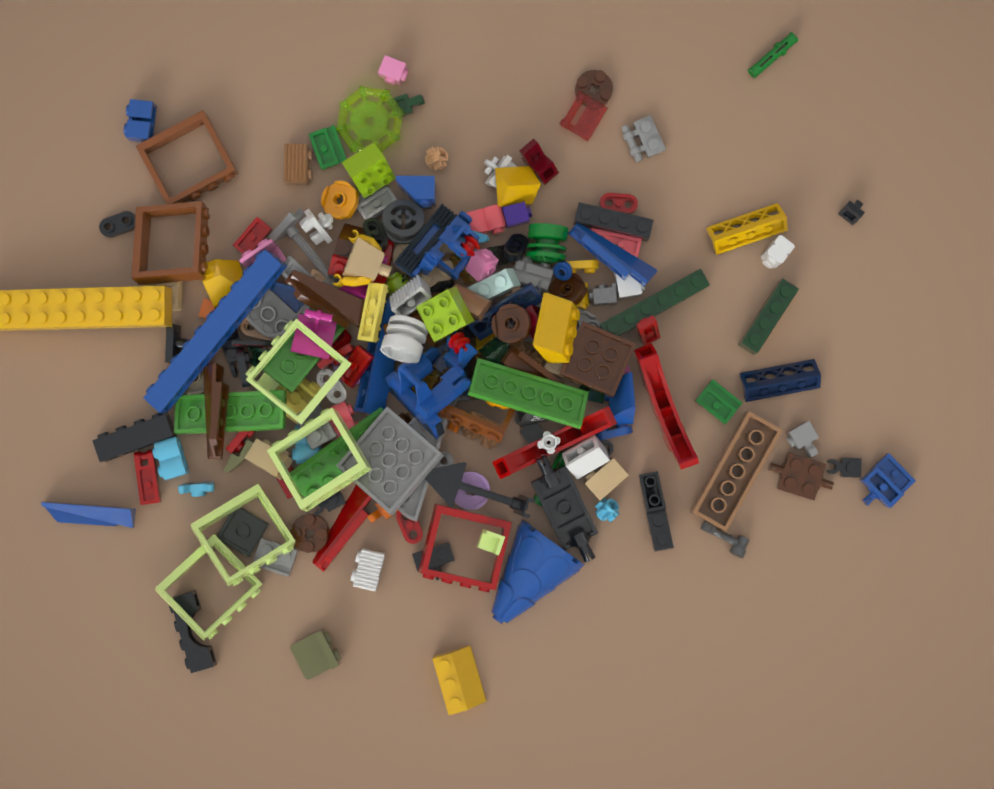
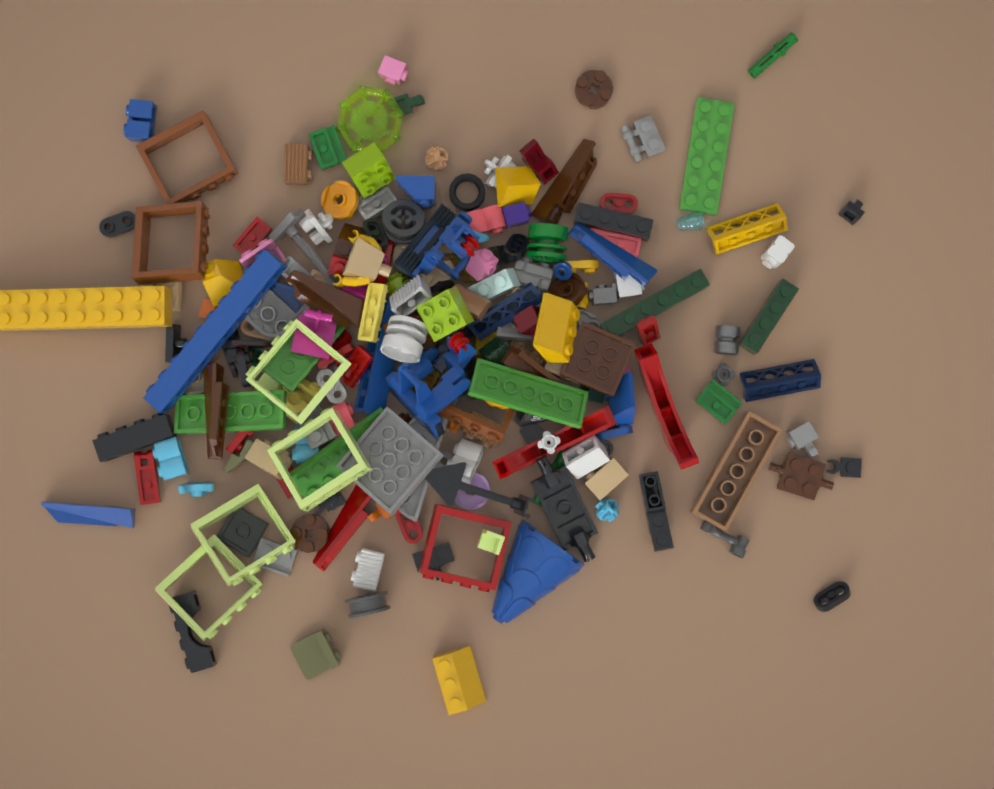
reddish brown plate [492,304,531,344] -> none
clear red plate [559,91,608,141] -> none
blue plate [860,453,916,508] -> none
none -> dark grey wheel [345,591,391,618]
none -> white brick [446,439,484,484]
none -> black tyre [449,173,485,211]
none -> reddish brown wedge [532,139,597,225]
none -> clear light blue cone [676,211,705,230]
none -> bright green plate [679,97,735,216]
none -> dark grey plate [712,363,735,386]
none -> flat silver wheel [713,325,740,355]
none -> black plate [814,581,851,612]

